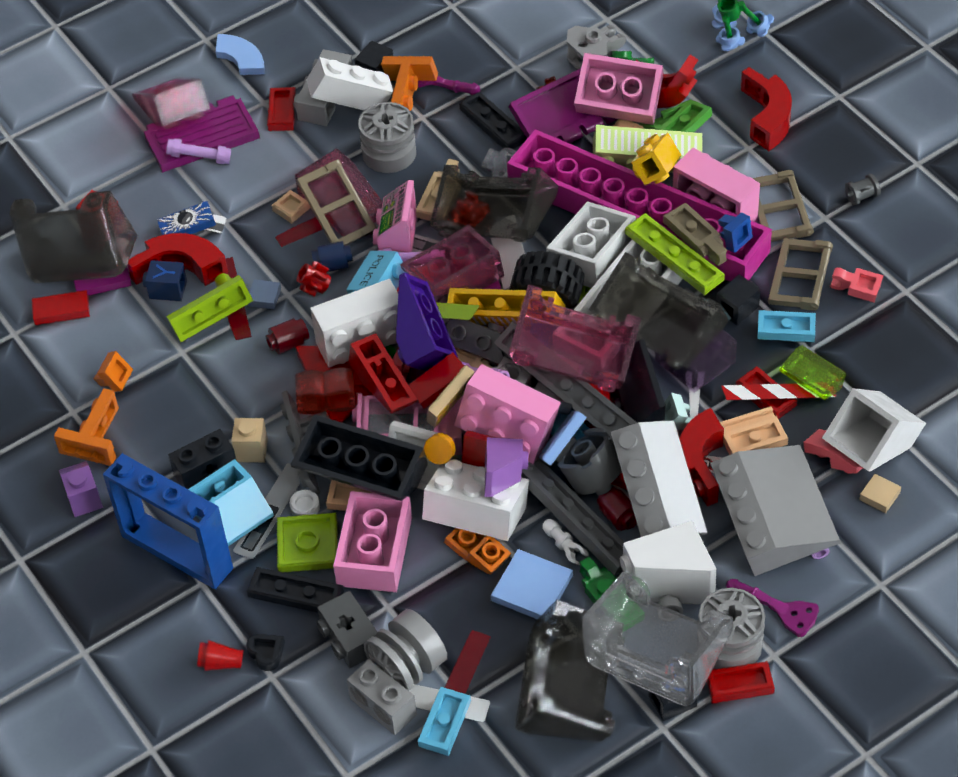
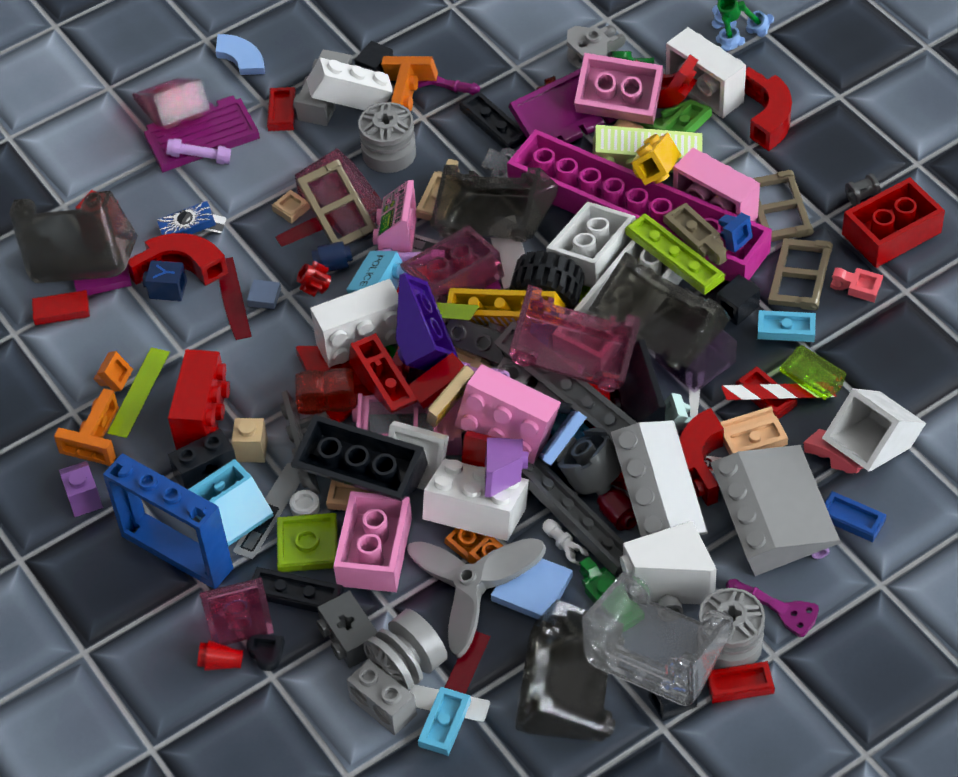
lime piece [166,273,254,342] -> none
dark red brick [265,318,310,354] -> none
light orange tile [424,433,456,465] -> none
clear red tile [451,191,490,228] -> none
tan tile [859,474,901,513] -> none
none -> lime sticker [107,347,170,438]
none -> red brick [168,349,230,450]
none -> clear pink slope [200,577,274,645]
none -> light grey piece [407,538,546,658]
none -> white brick [666,27,746,118]
none -> blue tile [824,491,887,542]
none -> red brick [842,177,945,268]

